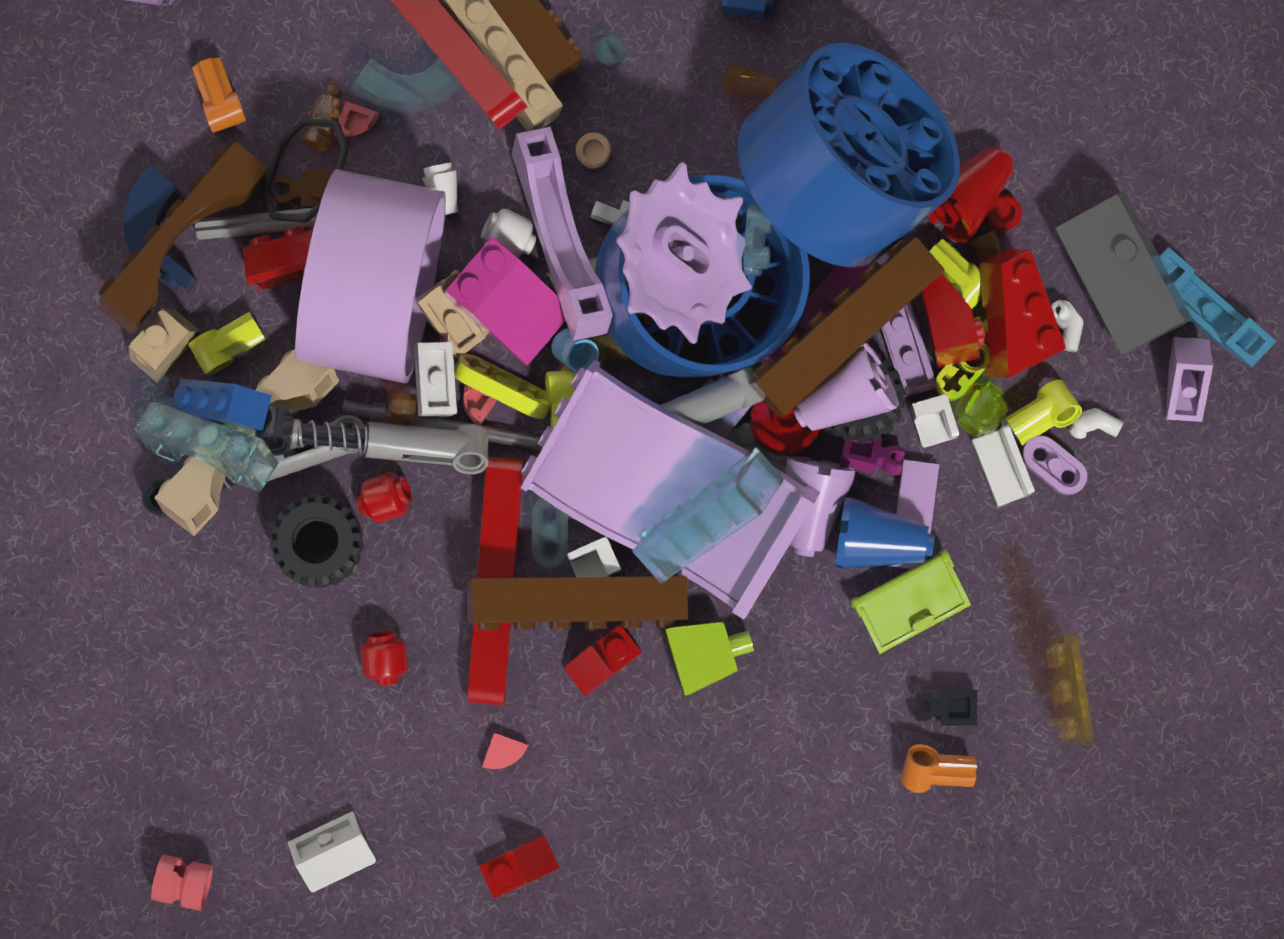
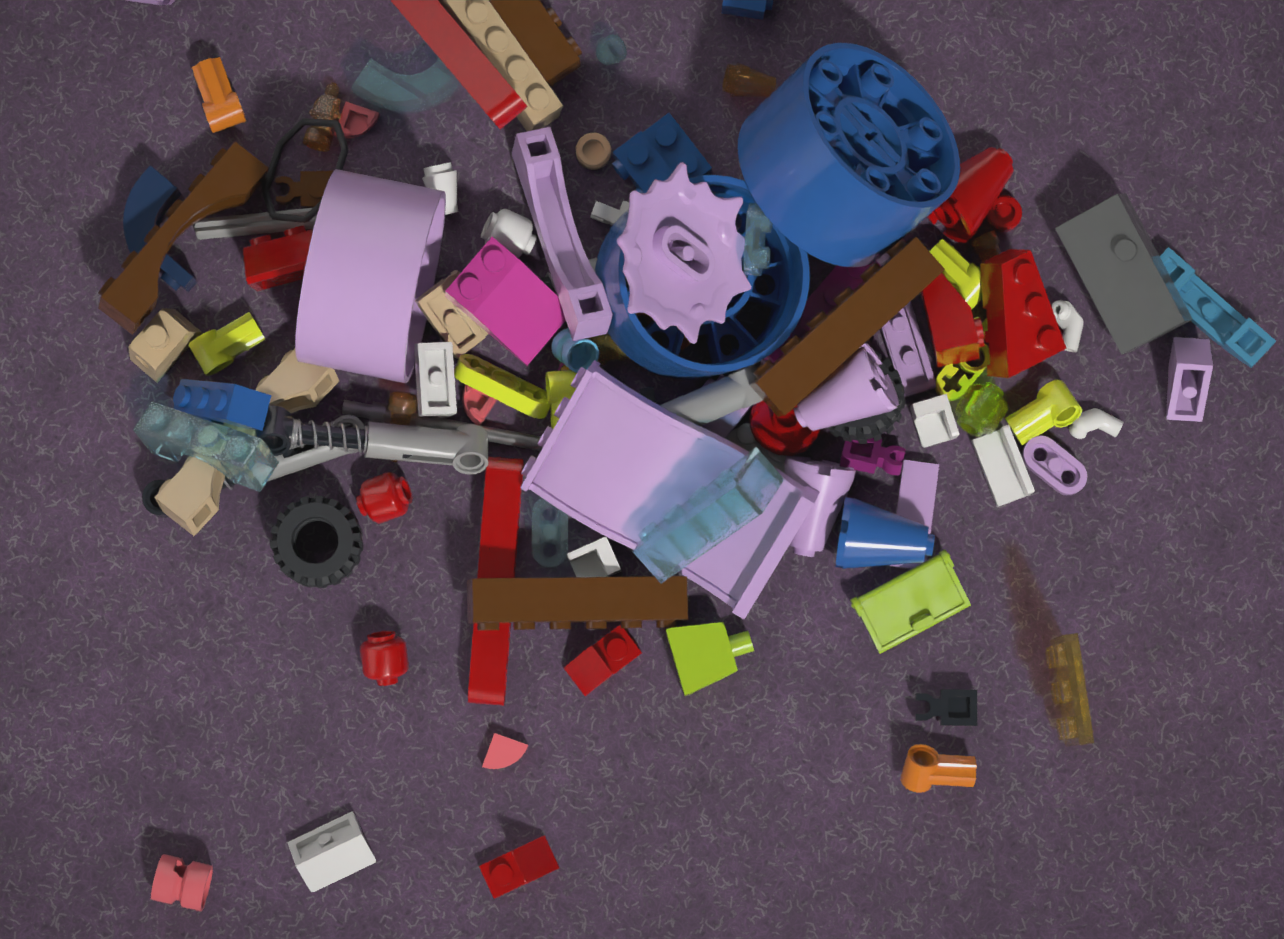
none -> blue plate [611,113,712,193]

